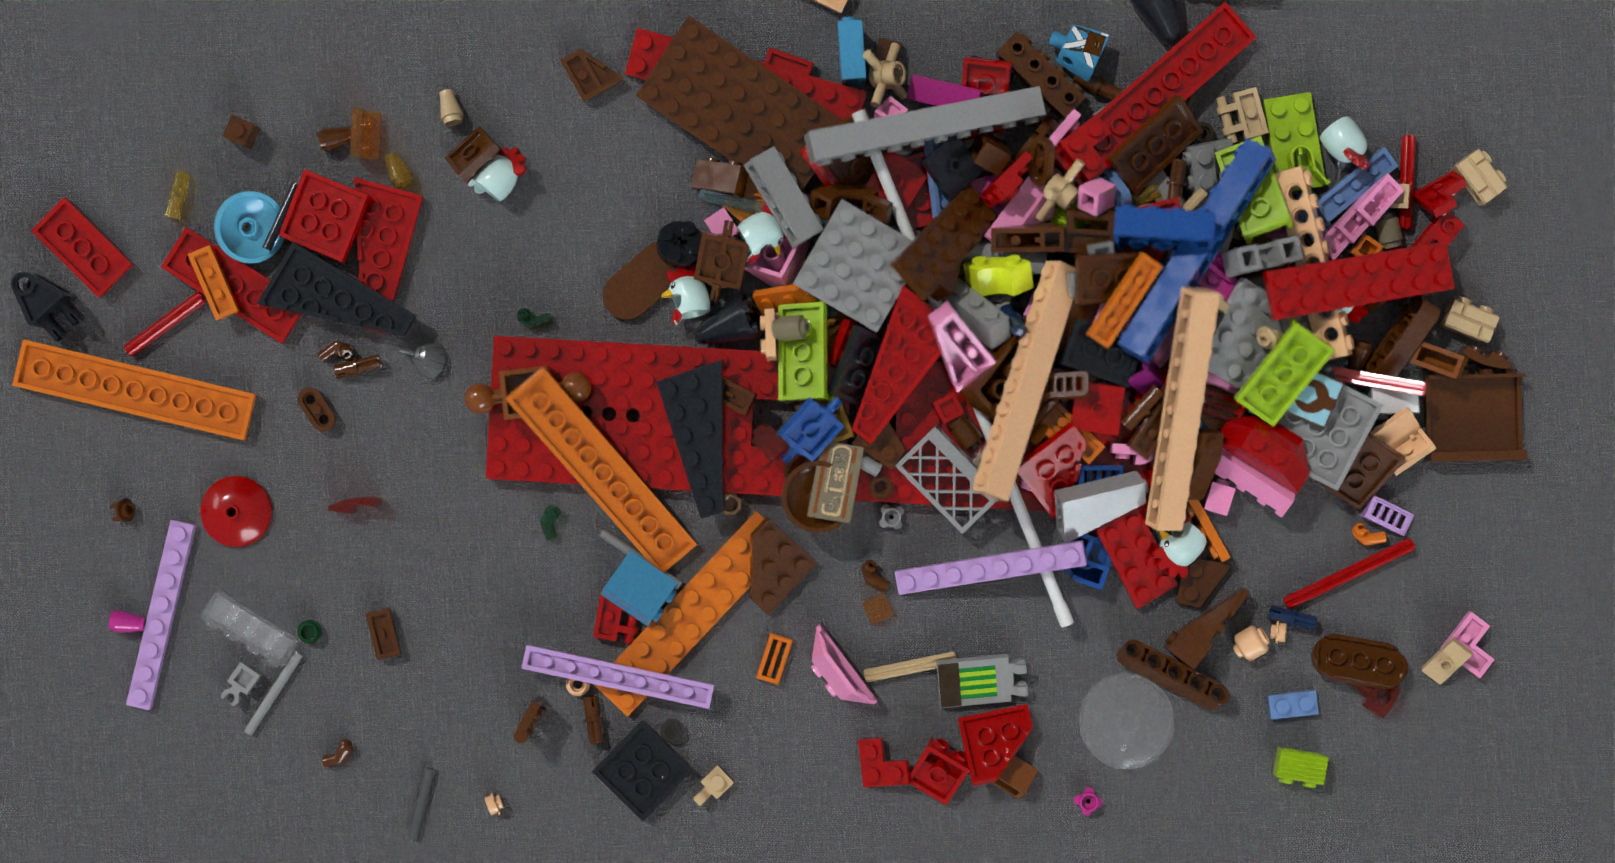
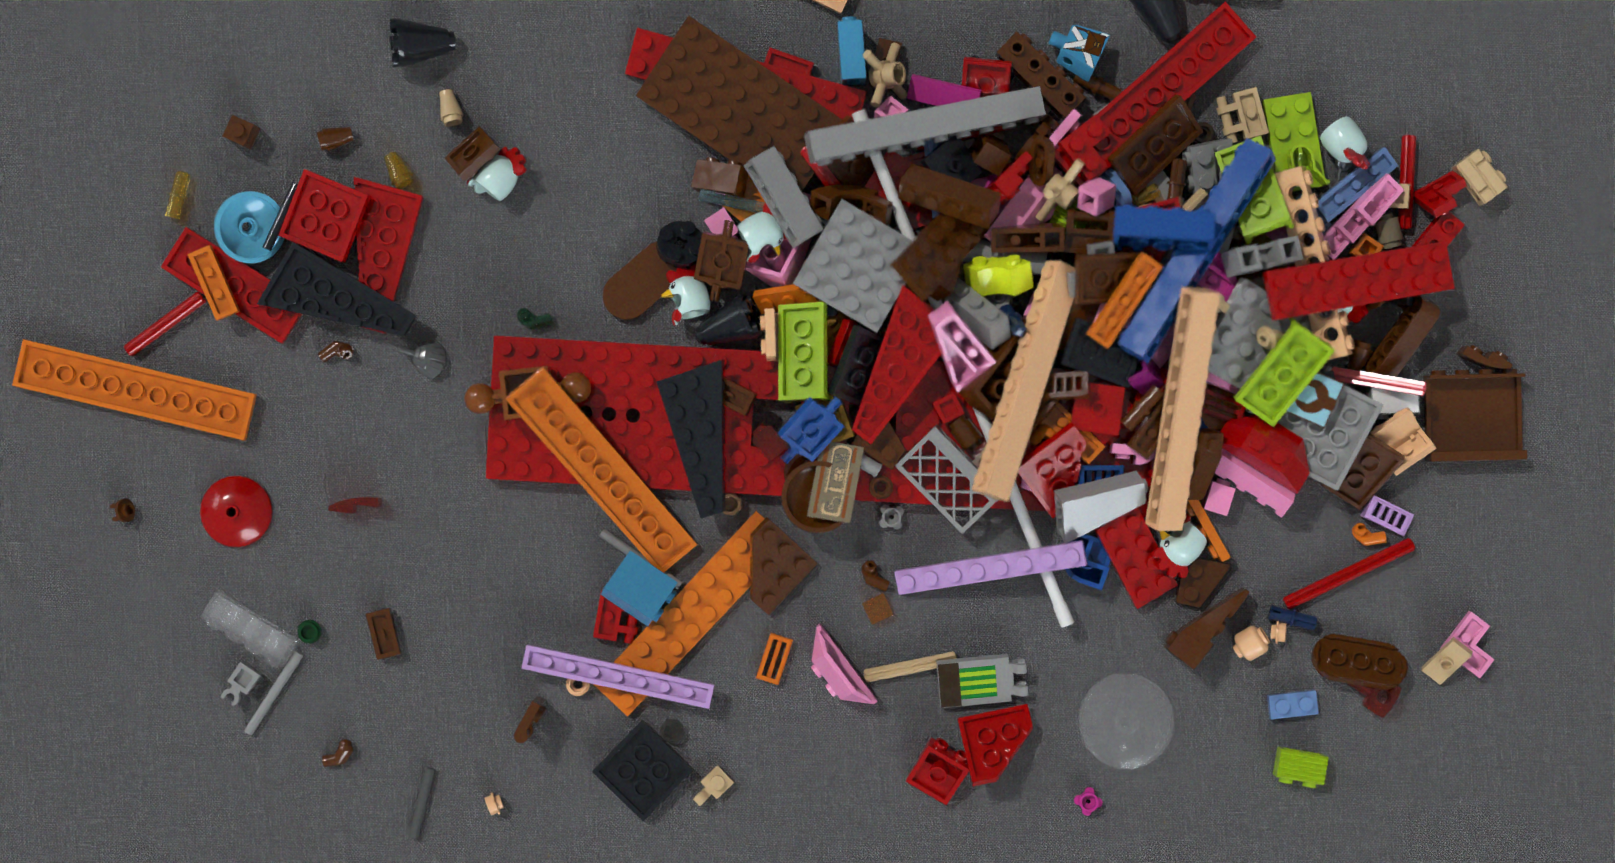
black piece [11,272,85,342] -> none
red plate [31,197,134,298] -> none
dark pink cone [108,609,146,633] -> none
lavender plate [126,519,196,710] -> none
reddish brown plate [298,387,337,431] -> none
reddish brown axle [333,355,382,380] -> none
clear orange bracket [350,107,382,160] -> none
clear green arm [540,505,561,541] -> none
reddish brown wing [560,48,624,103] -> none
reddish brown axle [582,695,603,744] -> none
dark tan brick [772,314,810,341] -> none
red plate [858,737,911,787] -> none
dark orange brick [993,756,1038,799] -> none
reddish brown beam [1116,639,1230,711] -> none
dark orange brick [1410,341,1469,379] -> none
tan brick [1439,296,1499,344] -> none
none -> black cone [389,19,455,67]
none -> reddish brown brick [898,164,1001,229]

